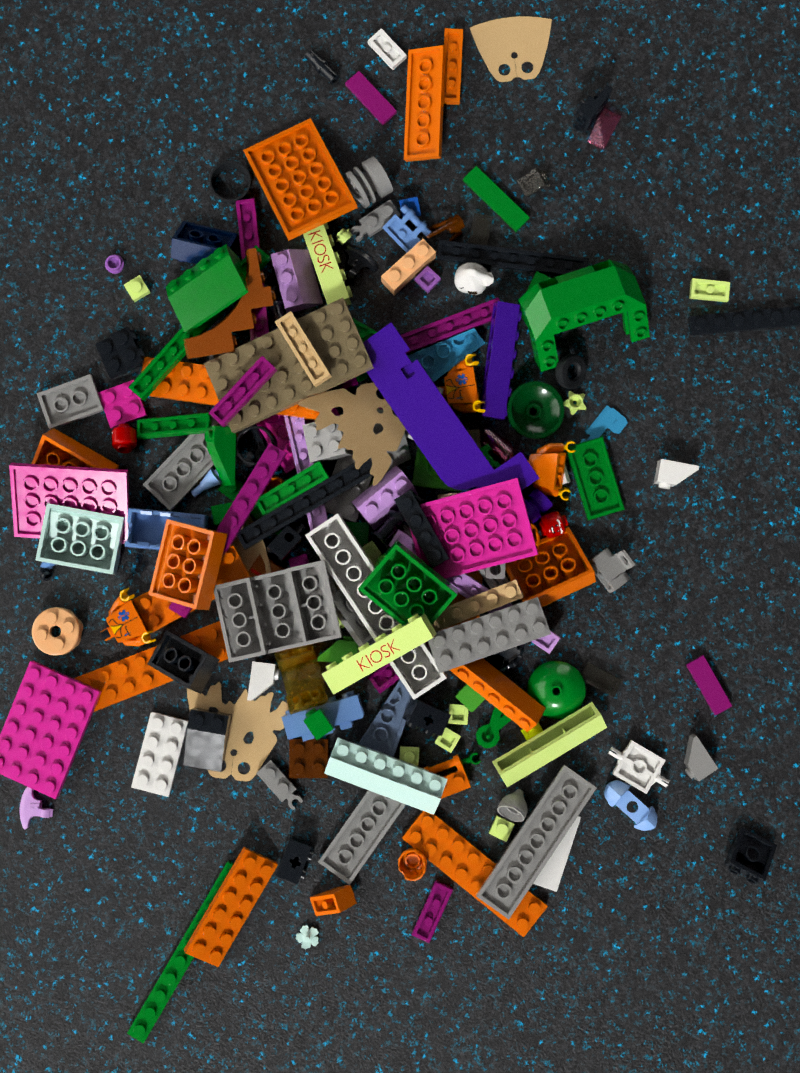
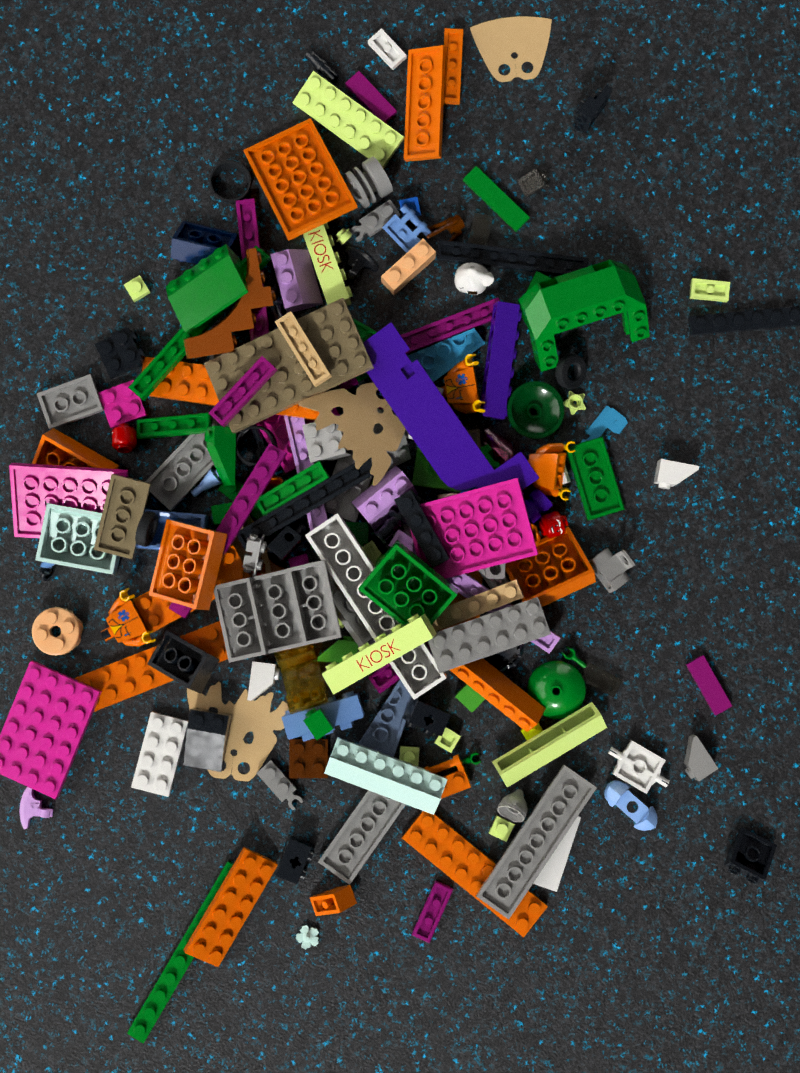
medium lavender plate [105,255,124,274] -> none
orange hair [398,848,427,881] -> none
medium lavender plate [414,265,441,293] -> none
yellowish green plate [448,704,468,725] -> none
green piece [476,706,511,748] -> none
clear pink slope [587,108,621,150] -> none
none -> dark tan plate [94,473,151,559]
none -> black tyre [135,511,158,547]
none -> light grey hinge [242,534,267,577]
none -> yellowish green plate [292,71,405,169]
none -> green hand [561,646,587,668]

